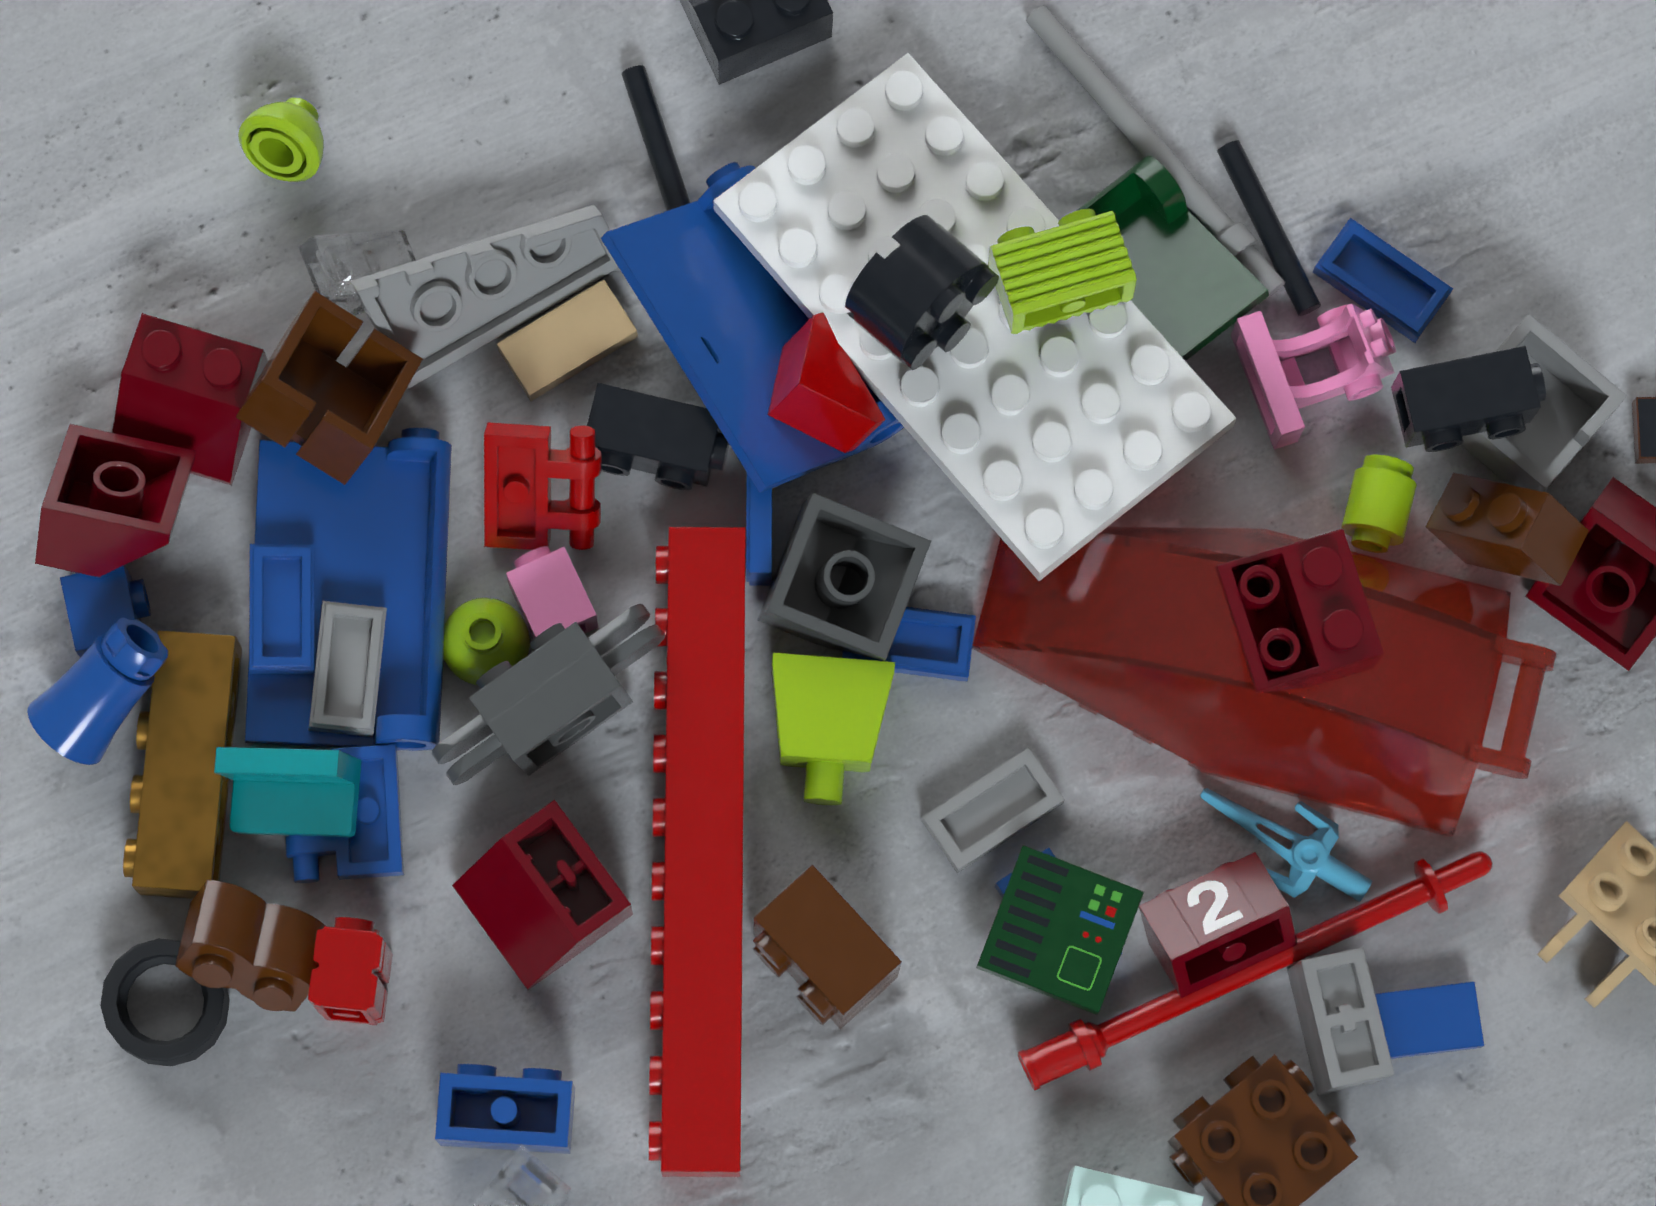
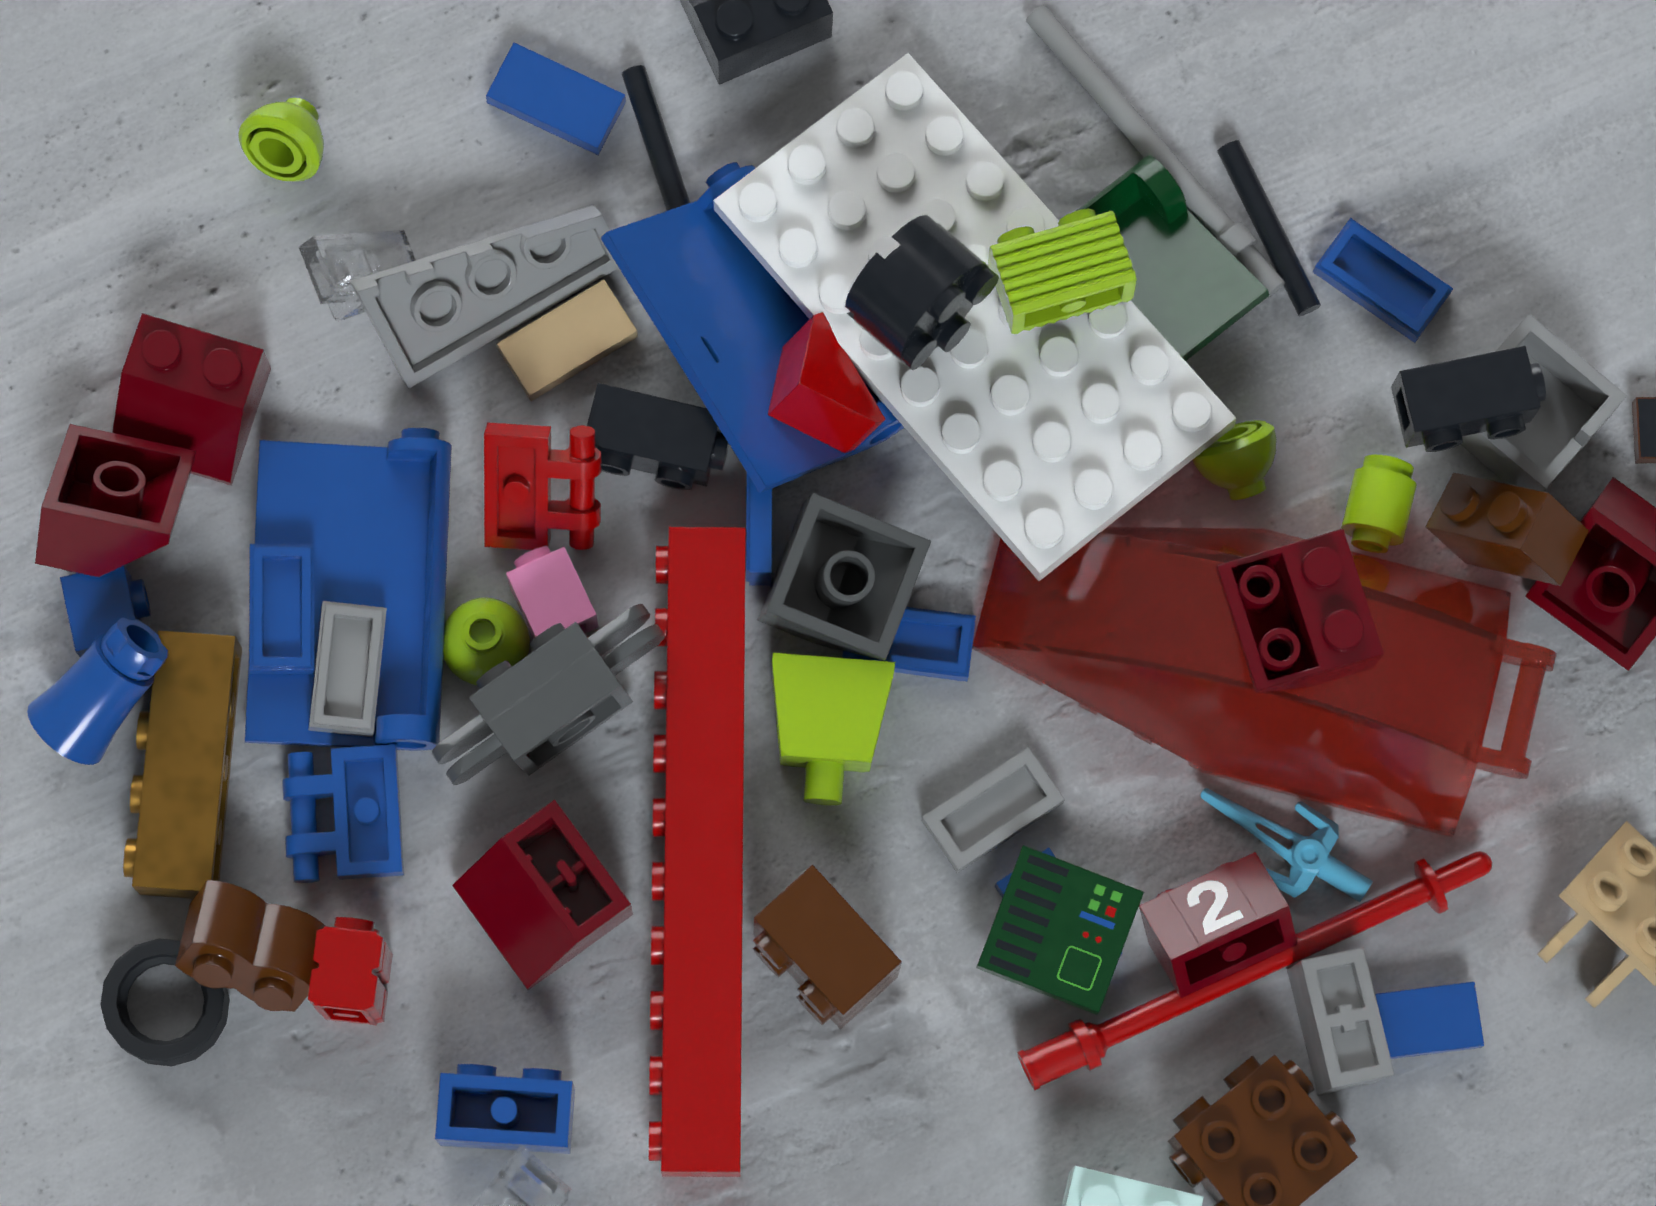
teal panel [214,747,362,837] -> none
reddish brown piece [236,290,423,485] -> none
bright pink tile [1231,304,1396,450] -> none
none -> blue tile [486,42,626,156]
none -> lime brick [1192,420,1277,500]

